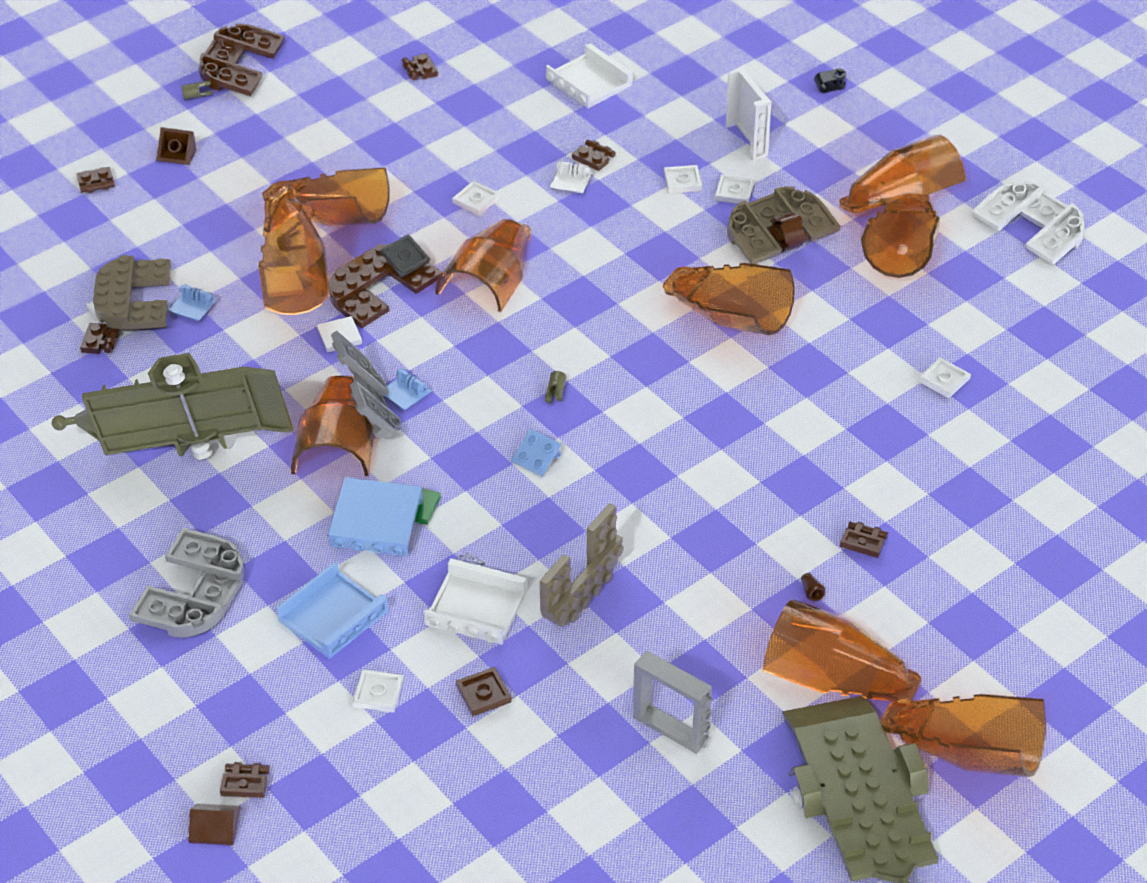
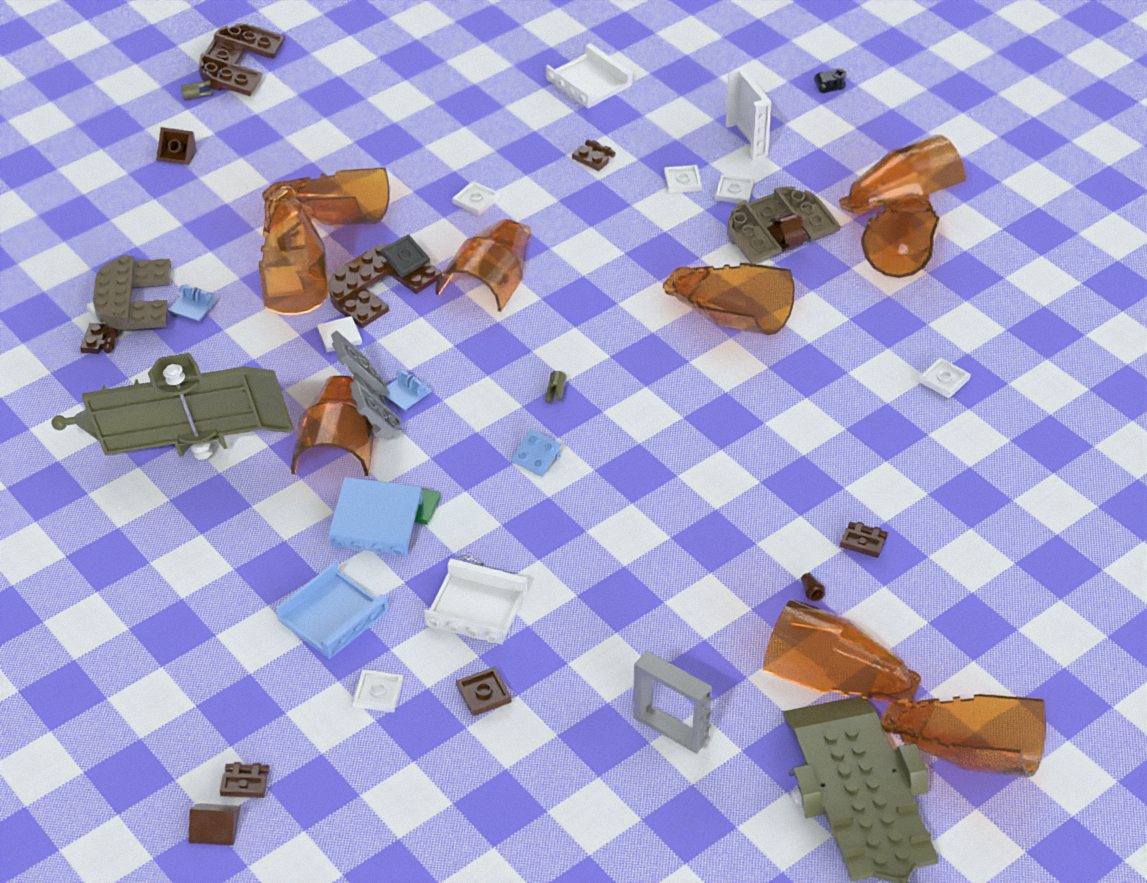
reddish brown plate [76,167,115,193] -> none
light grey plate [129,528,244,638] -> none
reddish brown plate [402,53,438,80] -> none
dark tan plate [539,503,624,626] -> none
white hinge [550,161,593,193] -> none
white plate [972,181,1085,265] -> none

